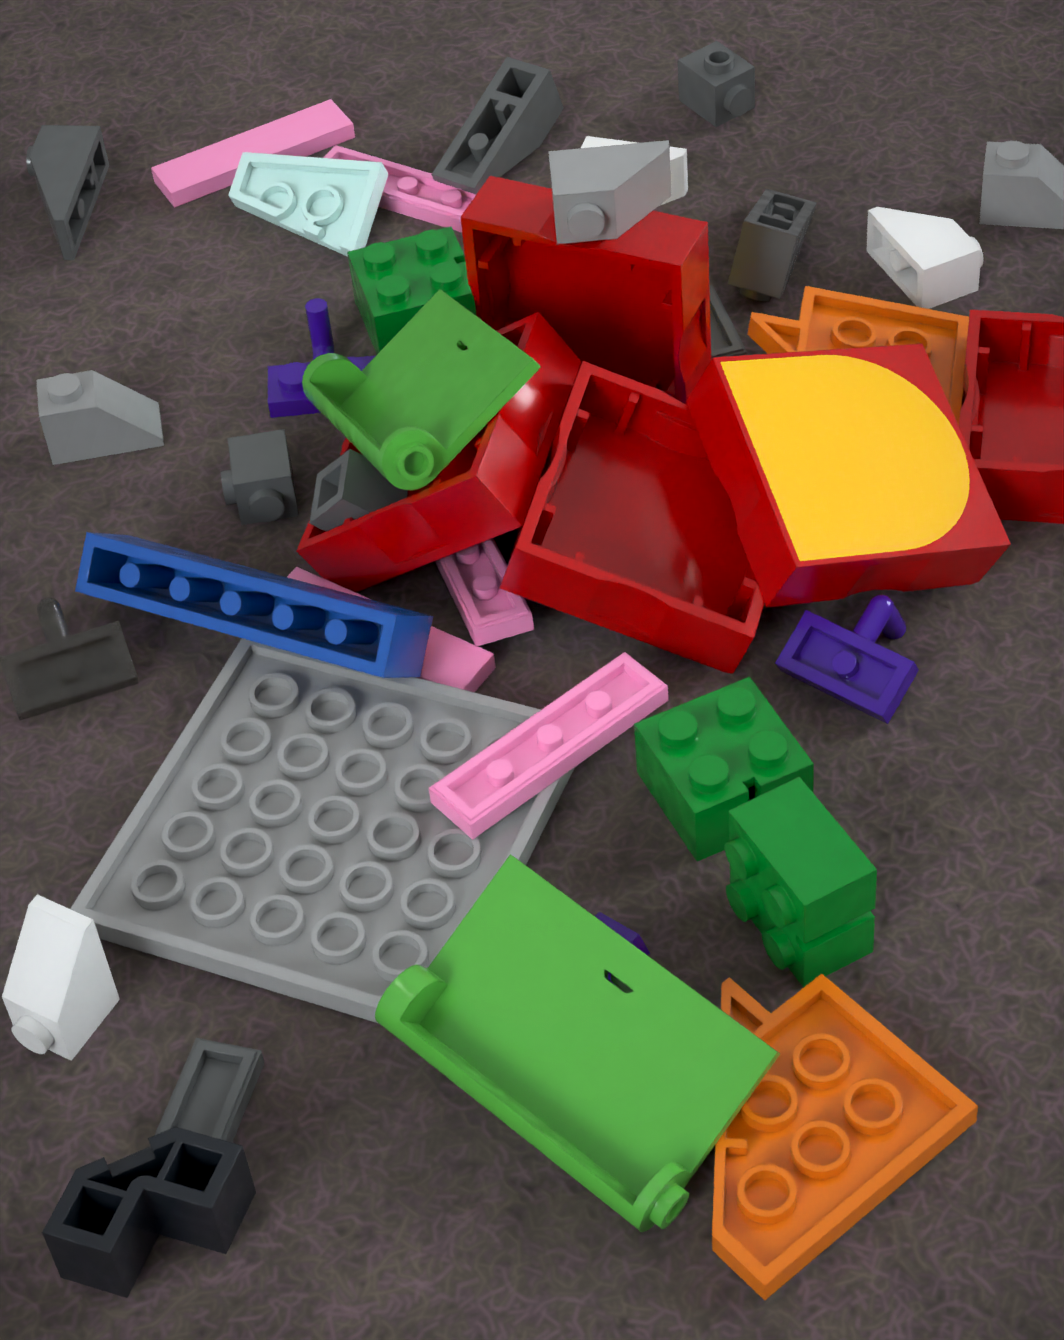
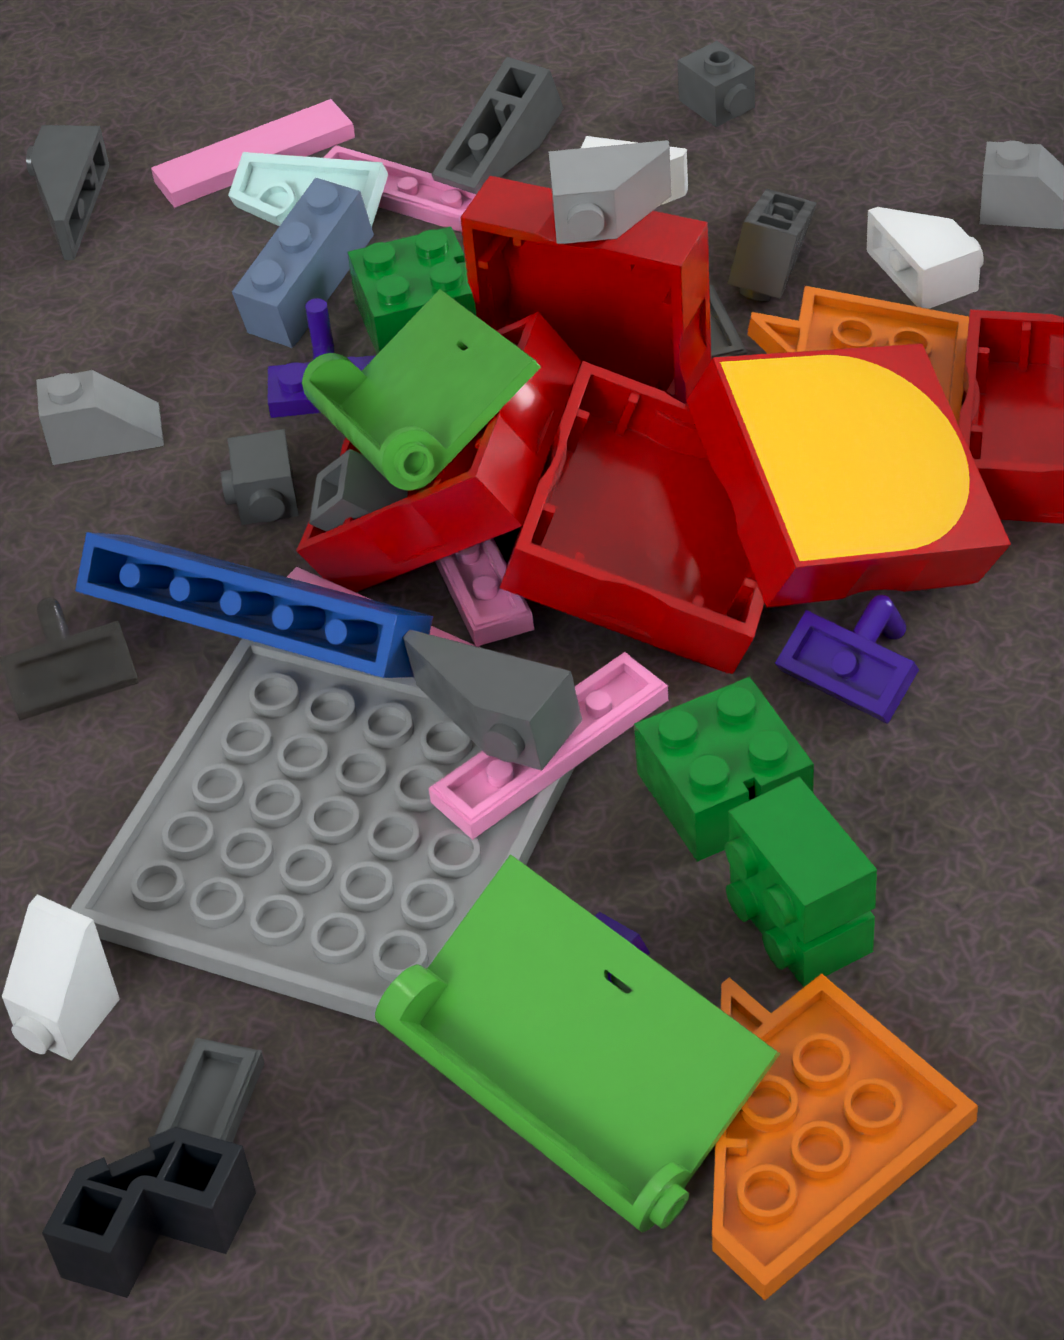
none -> sand blue brick [232,177,374,348]
none -> dark grey slope [403,630,582,771]

